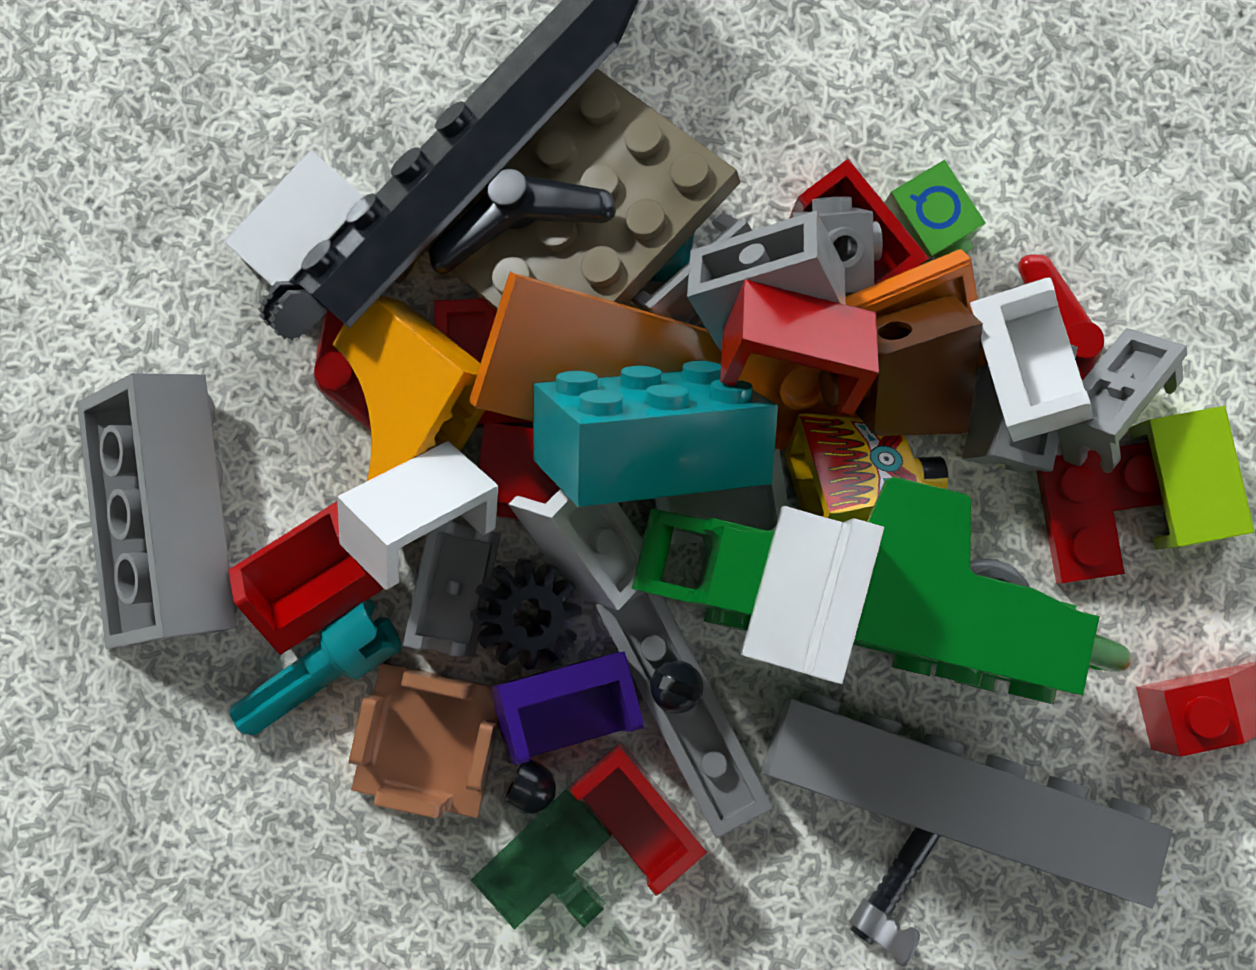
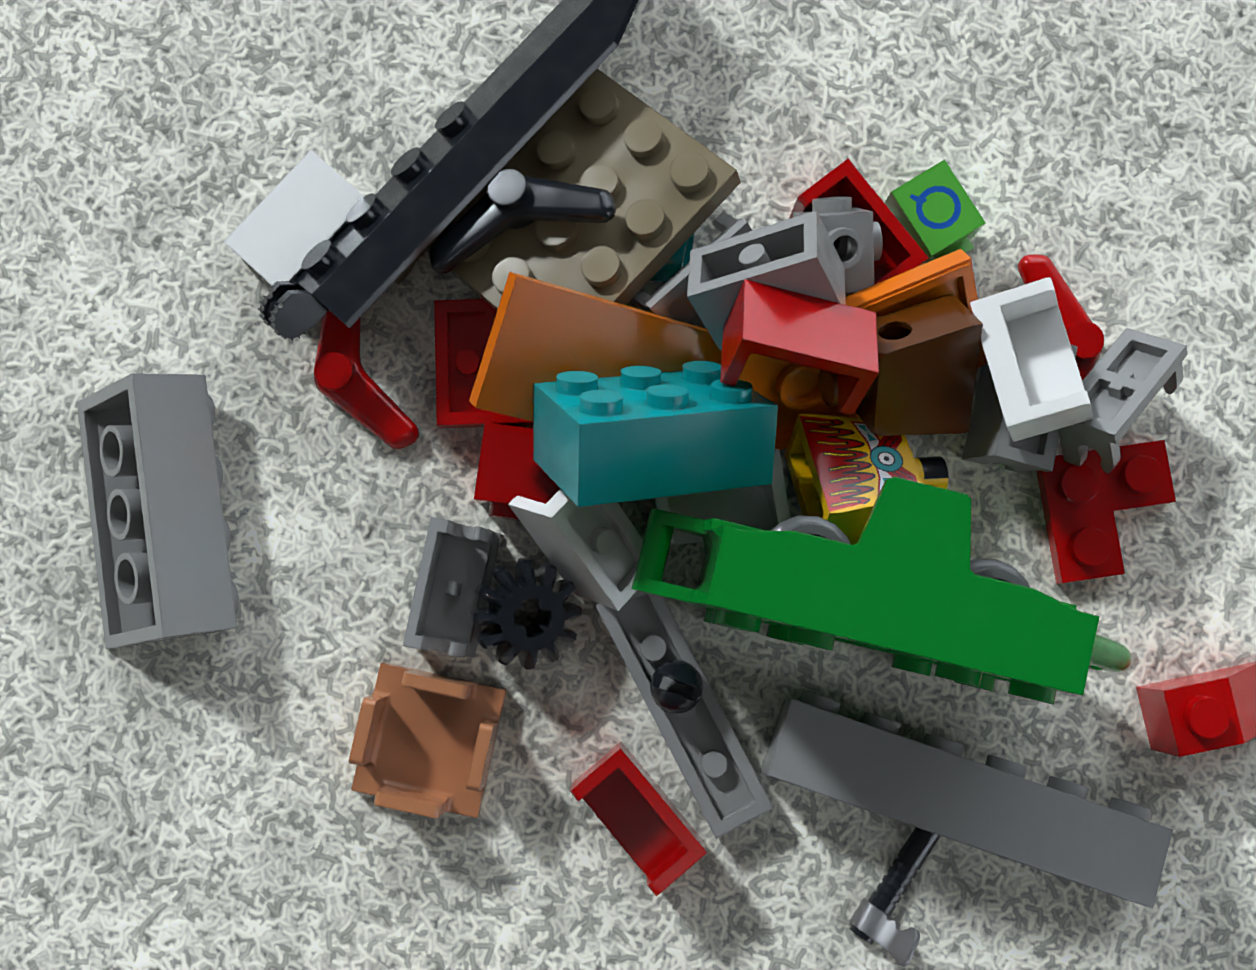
red panel [228,501,384,655] -> none
teal piece [229,599,402,736] -> none
light orange arch [333,295,485,482] -> none
white panel [337,441,498,590] -> none
clear green plate [471,786,612,930] -> none
dark purple panel [489,651,644,765] -> none
black hinge [503,759,556,814] -> none
white panel [741,506,884,684] -> none
lime panel [1128,405,1255,550] -> none

